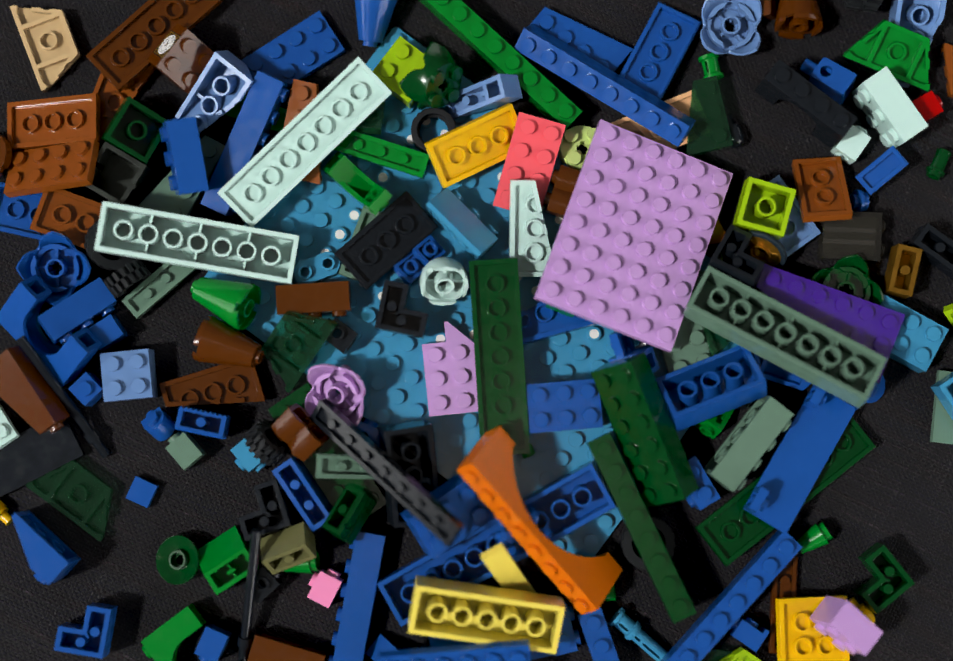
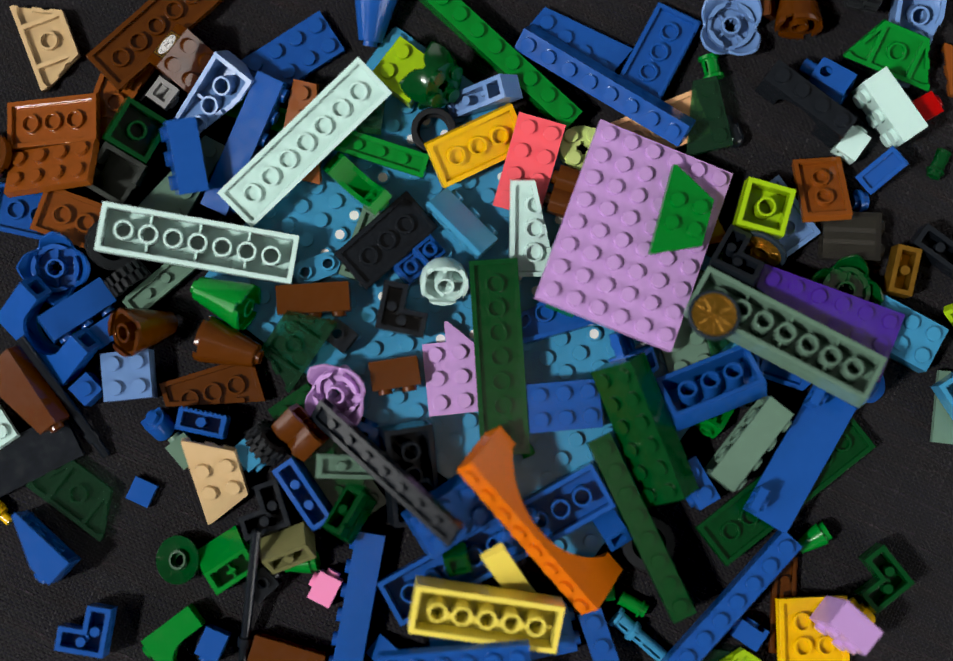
none -> reddish brown cone [108,308,178,357]
none -> light grey brick [146,76,180,112]
none -> tan wing [181,437,249,525]
none -> reddish brown brick [368,355,422,396]
none -> dark green slope [442,542,473,577]
none -> blue brick [592,508,632,552]
none -> green pin [616,591,649,618]
none -> green wing [648,164,714,255]
none -> pearl gold wheel [688,290,741,340]

